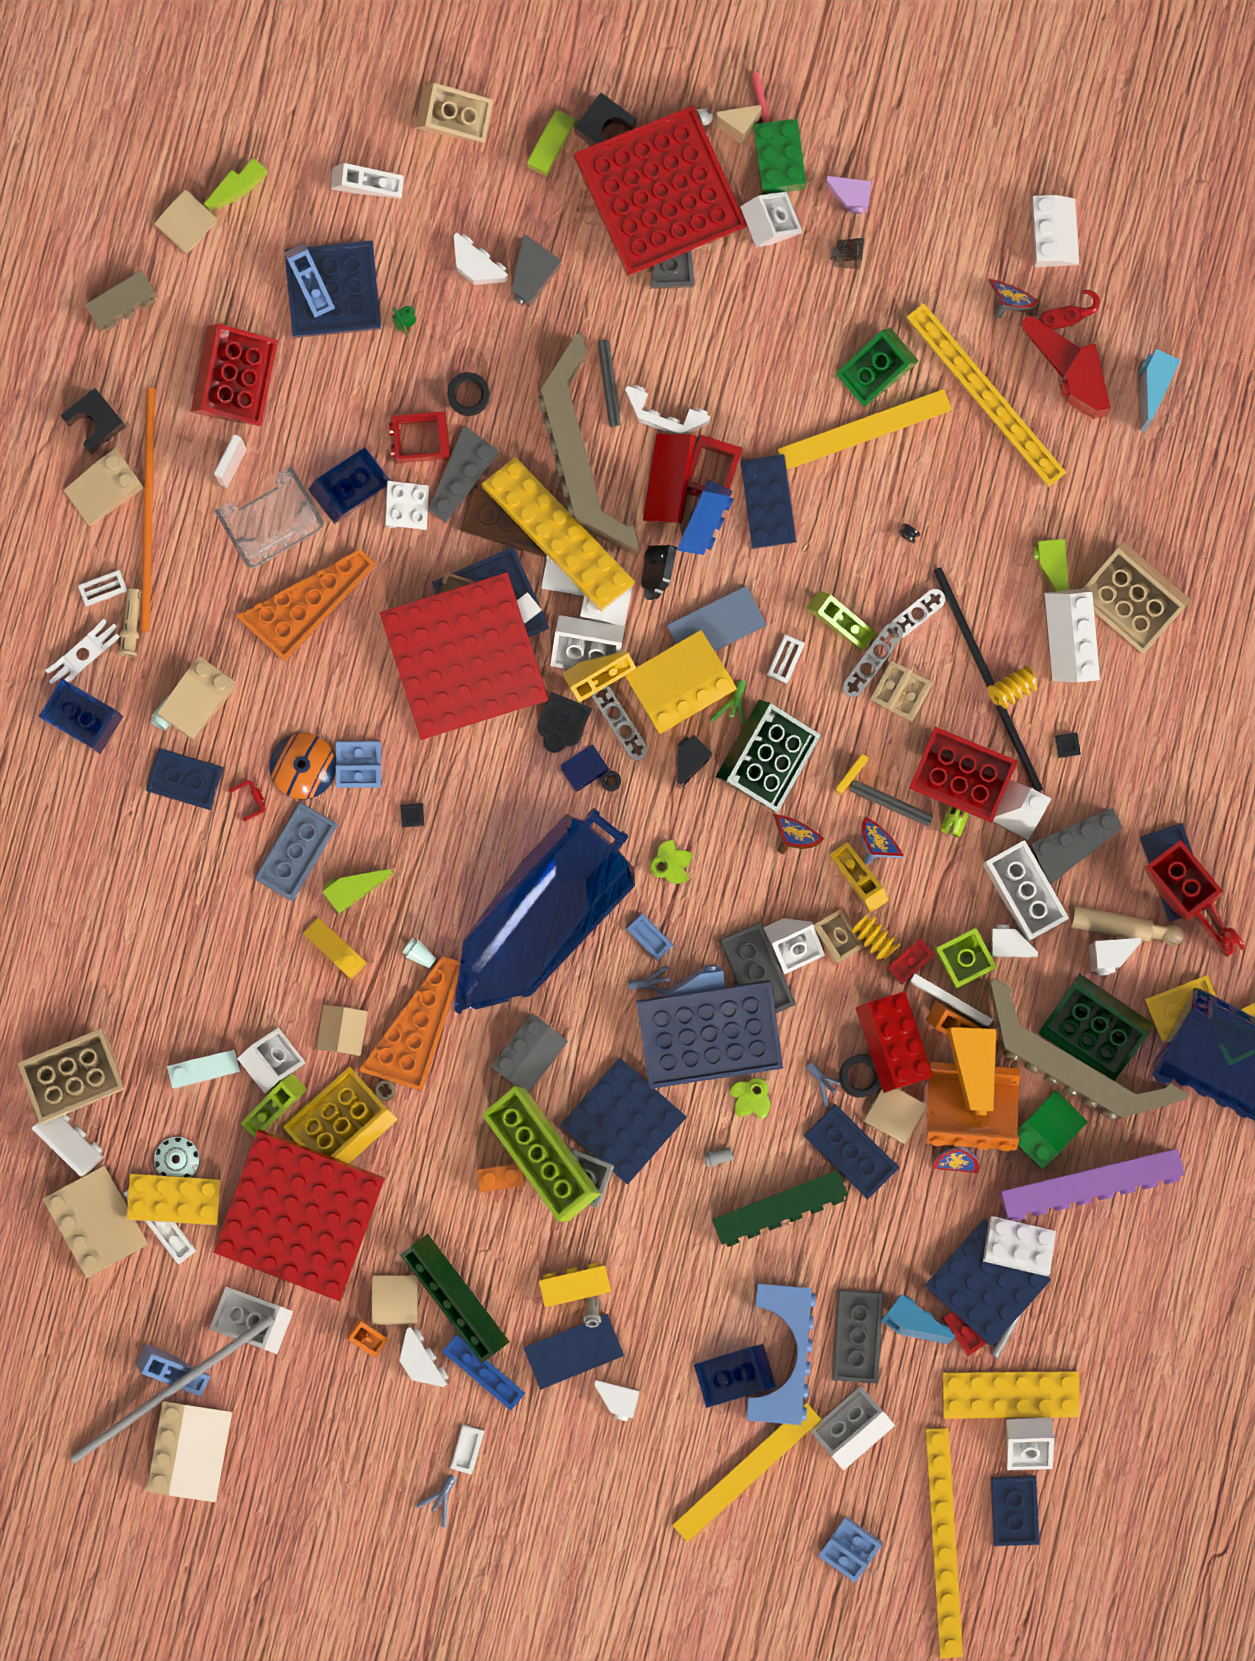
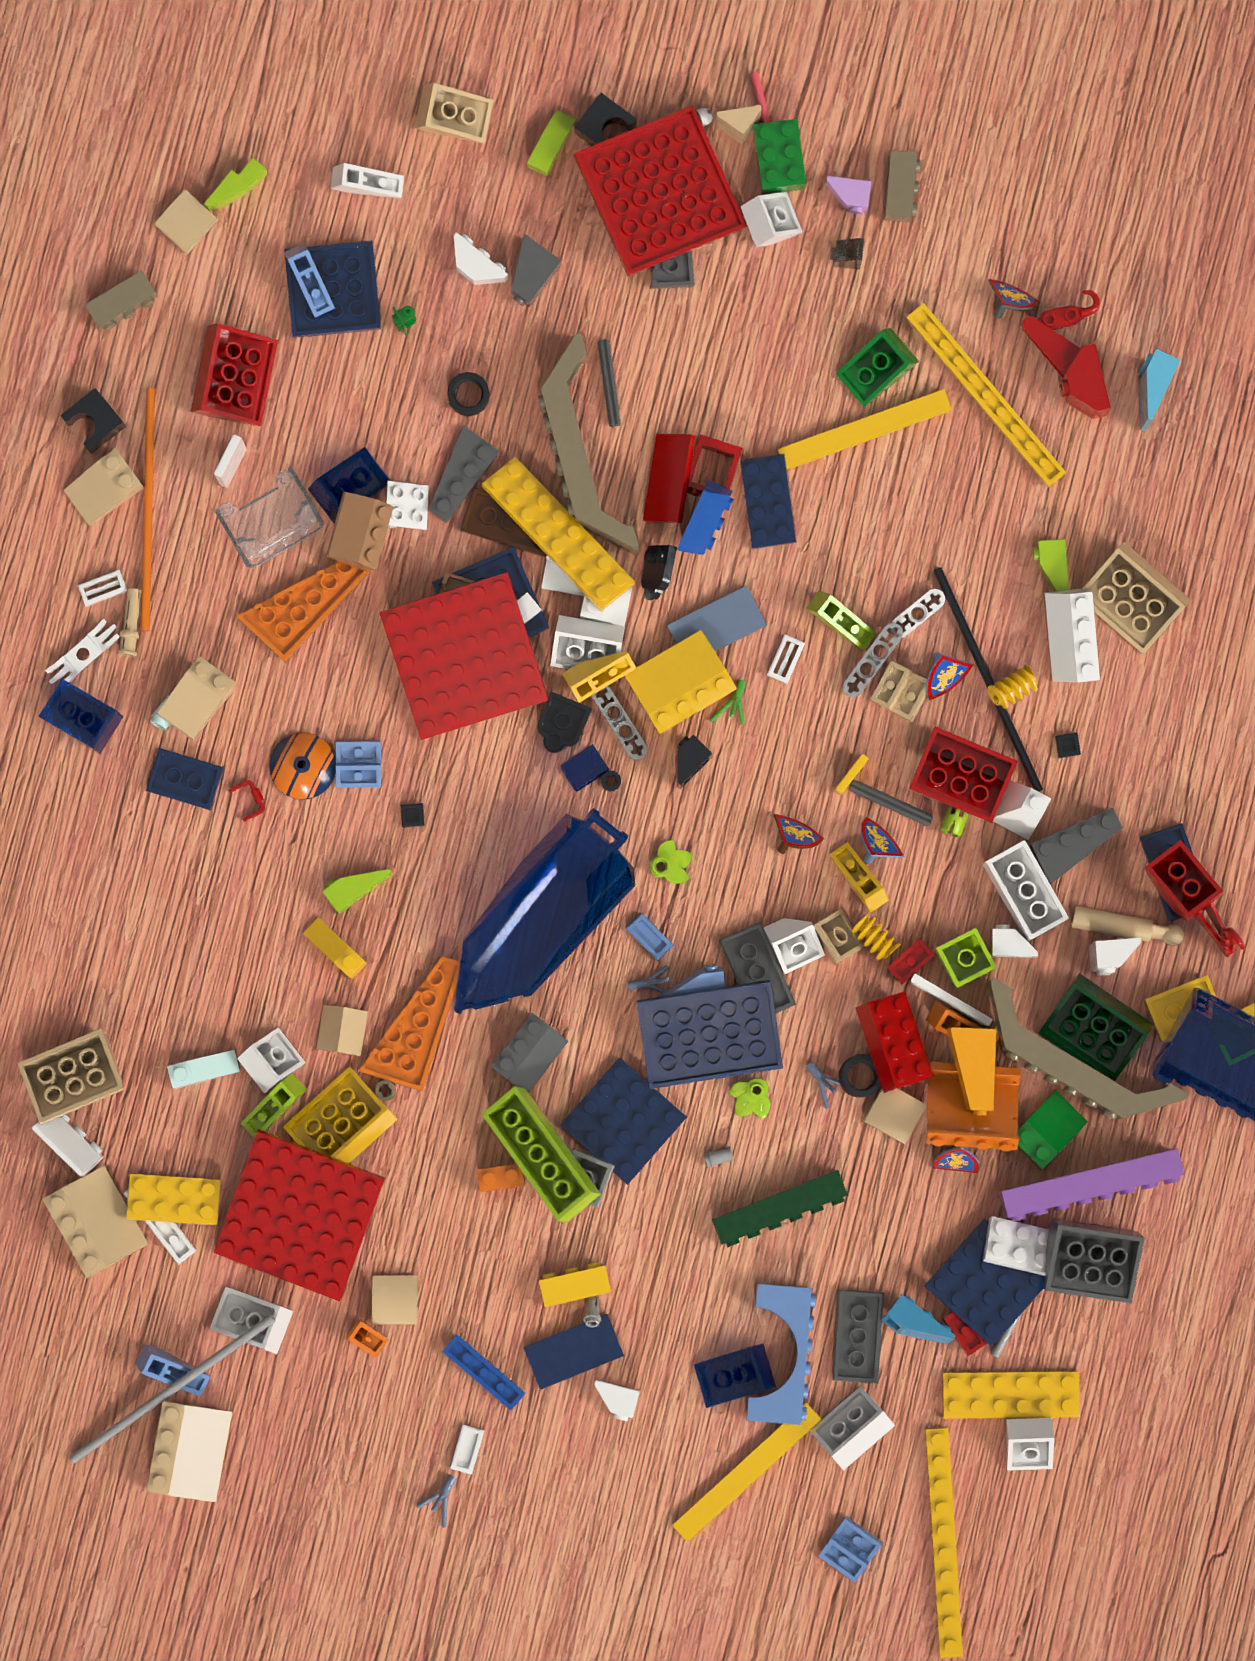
light aqua dish [154,1137,199,1178] -> none
sand blue tile [254,802,338,902] -> none
red window [389,411,450,464] -> none
dark green brick [400,1234,510,1363] -> none
white slope [400,1327,449,1387] -> none
light aqua cone [402,938,436,968] -> none
white slope [625,385,711,434] -> none
dark green slope [715,700,821,813] -> none
dark blue tile [804,1104,900,1200] -> none
black bush [898,523,921,544] -> none
dark blue tile [991,1476,1040,1546] -> none
white slope [1031,195,1079,267] -> none
none -> medium nougat slope [326,492,394,570]
none -> dark tan brick [884,150,921,223]
none -> shield [926,653,973,700]
none -> dark grey slope [1044,1219,1145,1303]

